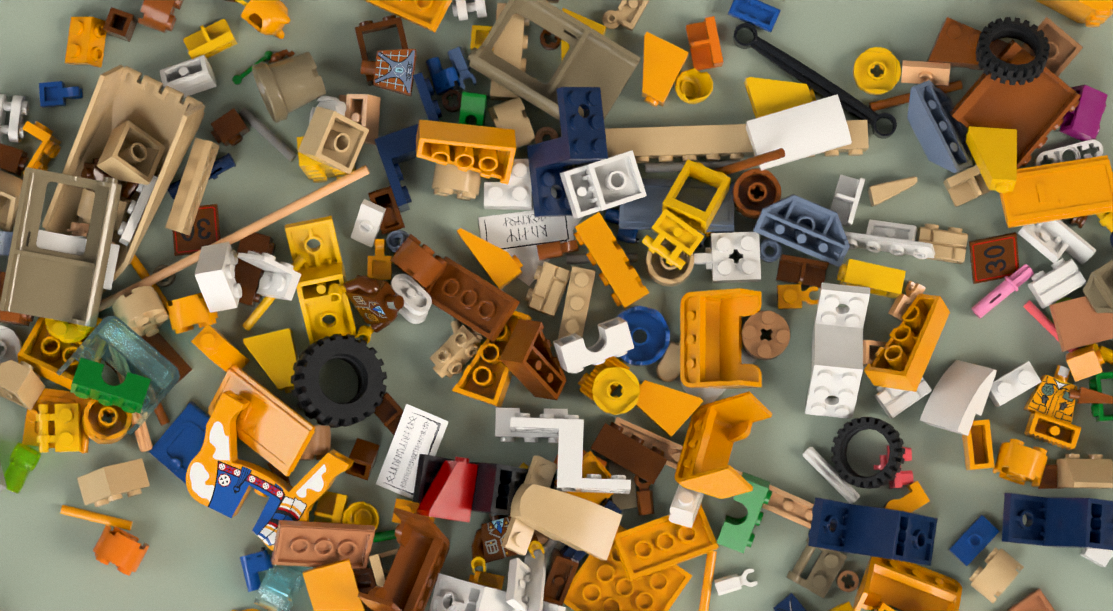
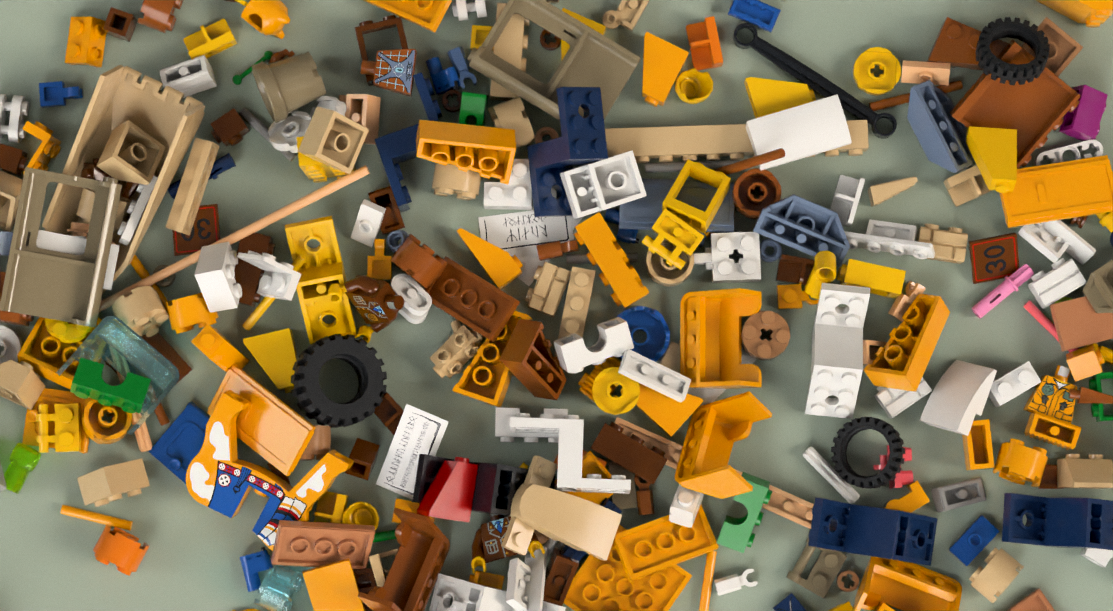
none -> white plate [268,111,311,153]
none -> white plate [618,349,691,403]
none -> yellow piece [805,251,836,299]
none -> light grey slope [931,477,986,512]

